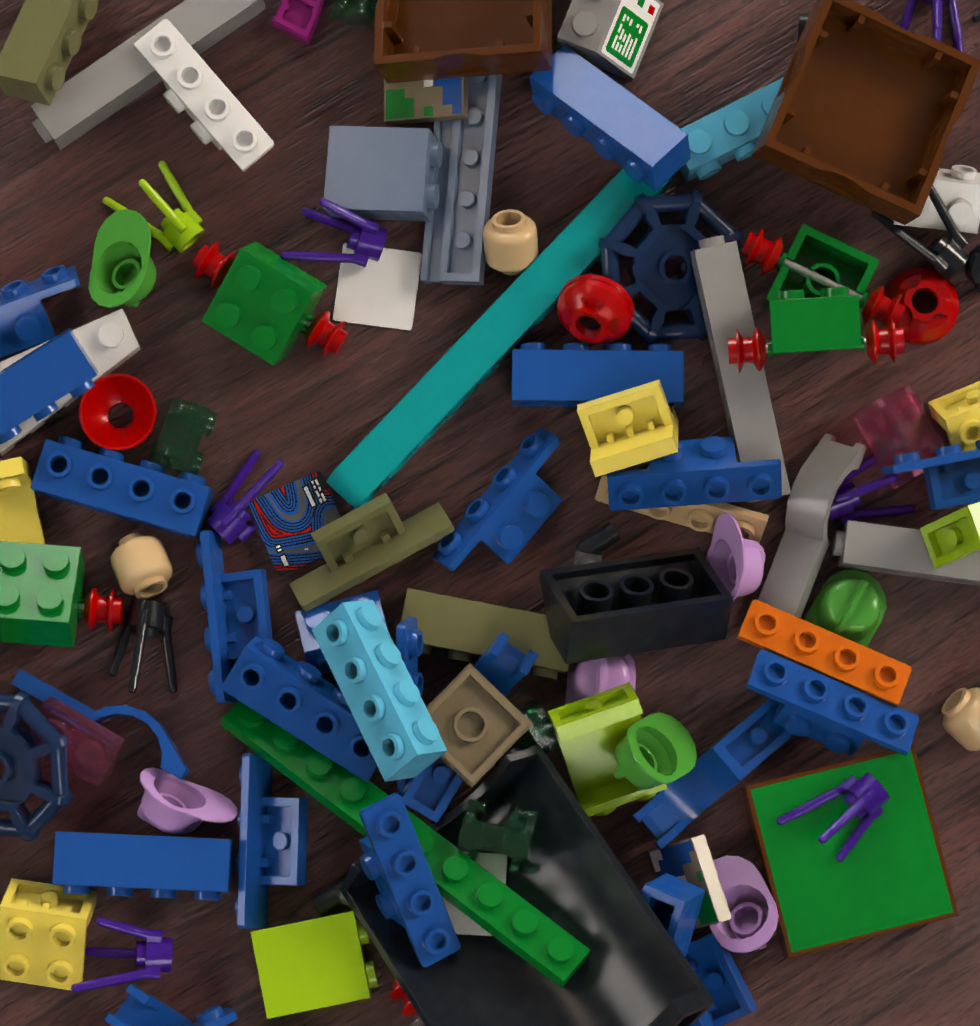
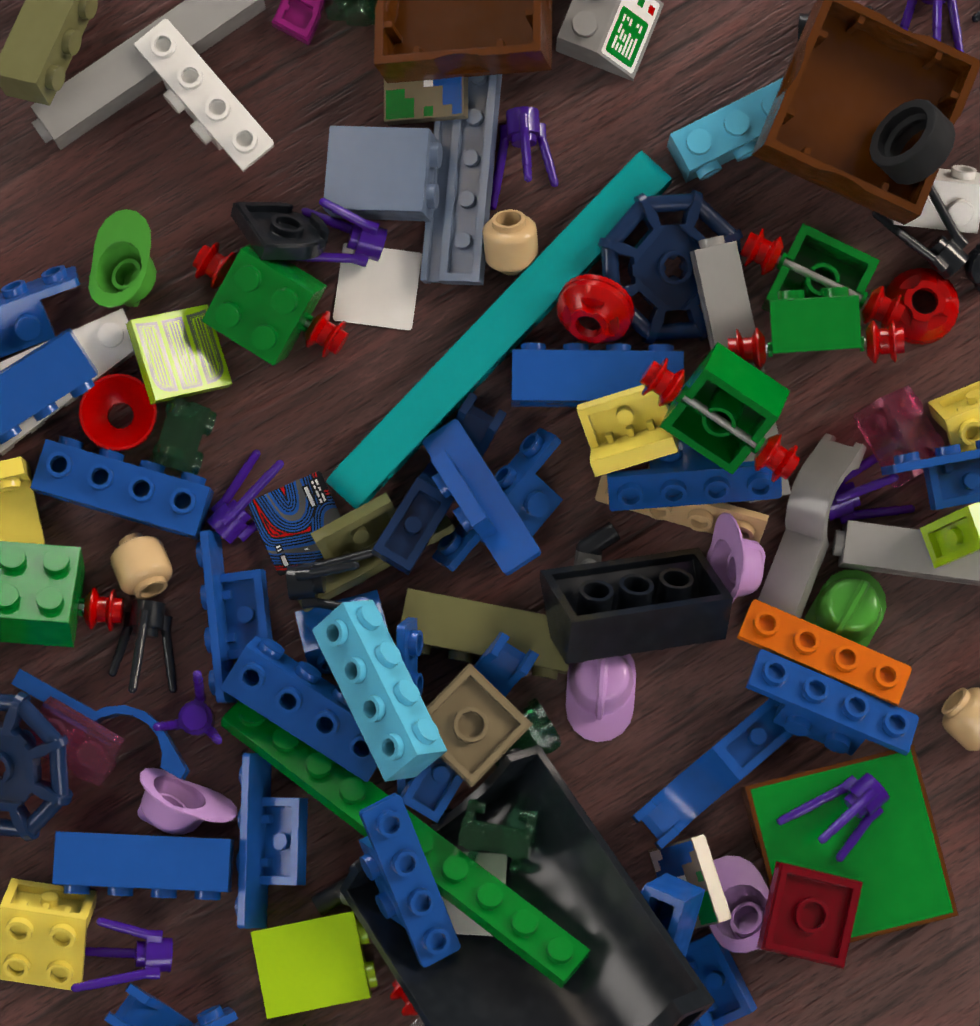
lime plant [103,161,205,253] -> none
brick [529,44,691,191] -> none
lime panel [548,682,668,817] -> none
bright green piece [614,712,697,789] -> none
none -> lime tile [126,304,233,405]
none -> dark purple plant [153,670,222,745]
none -> black tile [231,202,329,260]
none -> black plant [286,548,375,610]
none -> dark blue piece [371,392,507,576]
none -> blue bracket [422,419,541,576]
none -> dark purple plant [490,106,559,210]
none -> green brick [639,342,800,482]
none -> dark red tile [757,861,863,969]
none -> black tyre [869,99,956,185]

